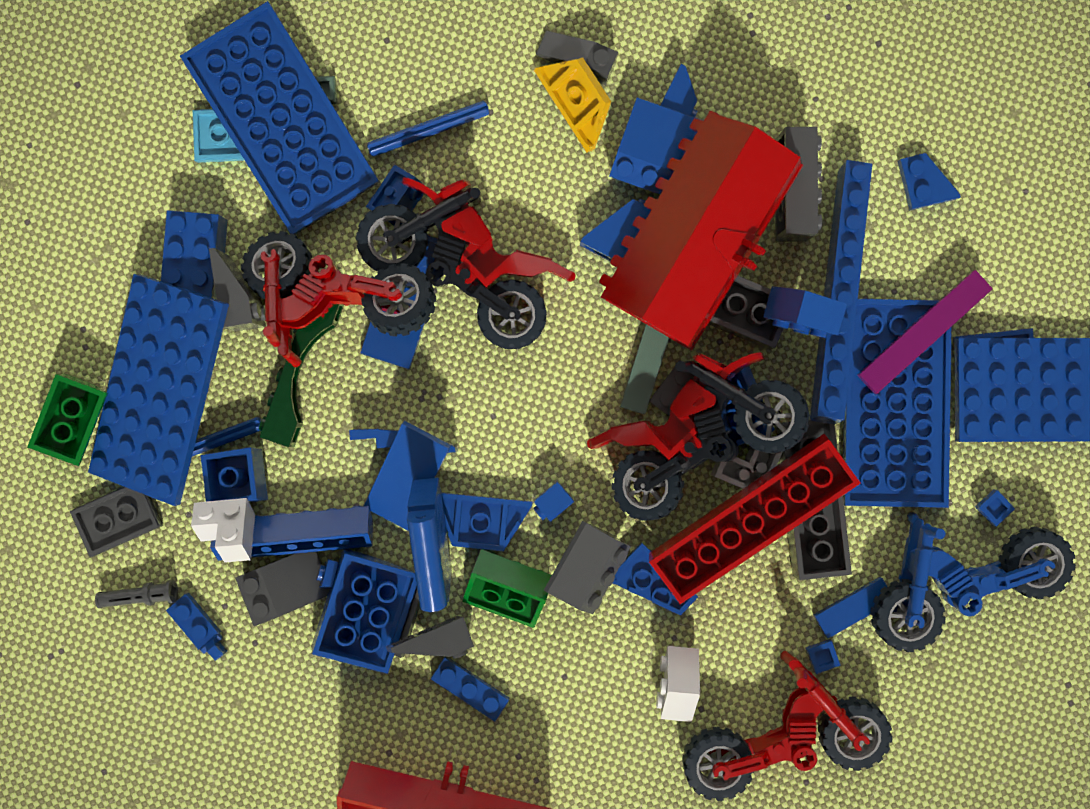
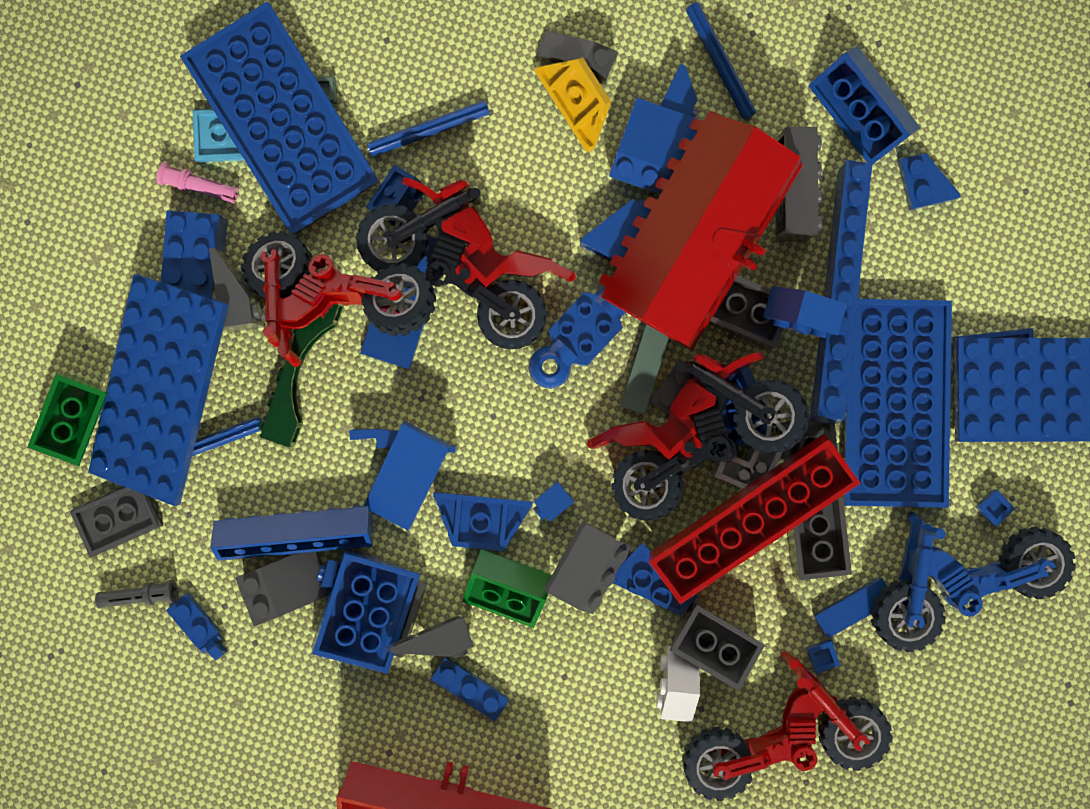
white brick [191,498,255,563] -> none
blue brick [201,447,268,502] -> none
blue piece [407,478,452,612] -> none
magenta tile [857,270,993,394] -> none
none -> bright pink pin [157,162,239,204]
none -> blue brick [528,276,626,389]
none -> dark grey slope [670,602,765,691]
none -> blue axle [686,2,756,120]
none -> blue slope [808,46,921,165]

